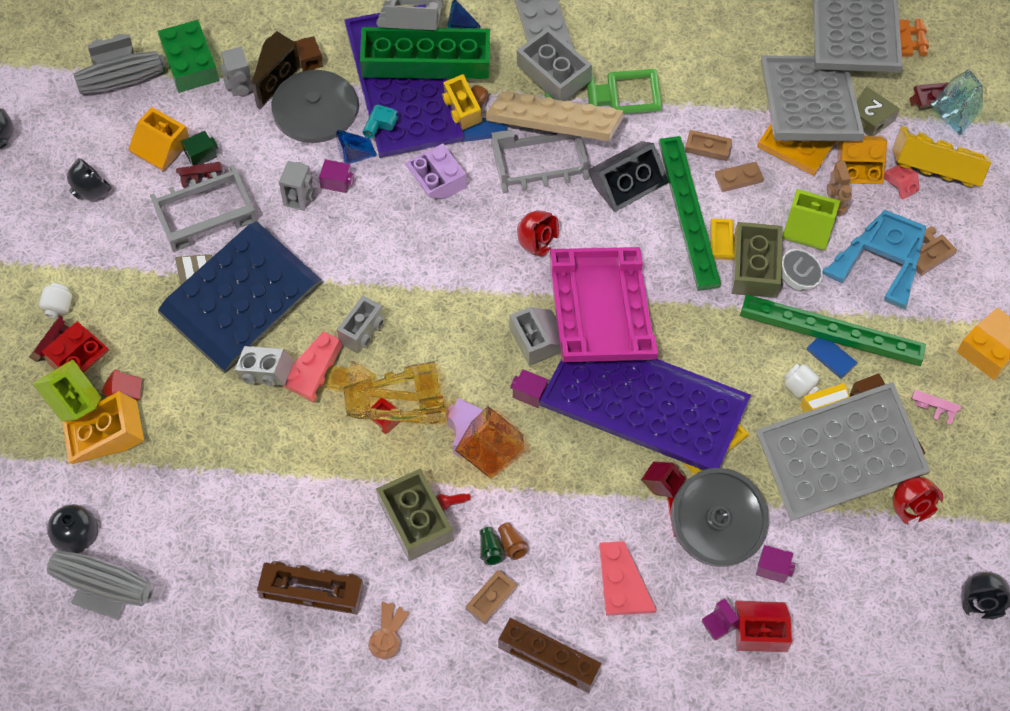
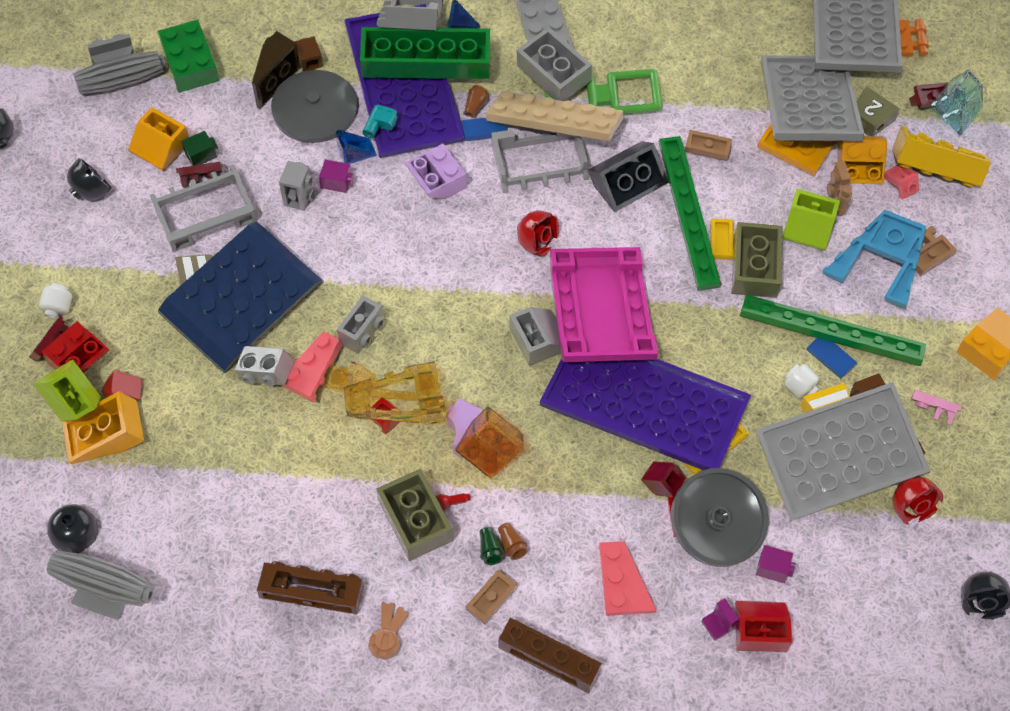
light grey brick [220,46,253,97] -> none
yellow brick [442,74,482,130] -> none
magenta brick [510,369,548,408] -> none
medium nougat plate [715,161,764,192] -> none
tile [781,249,823,291] -> none

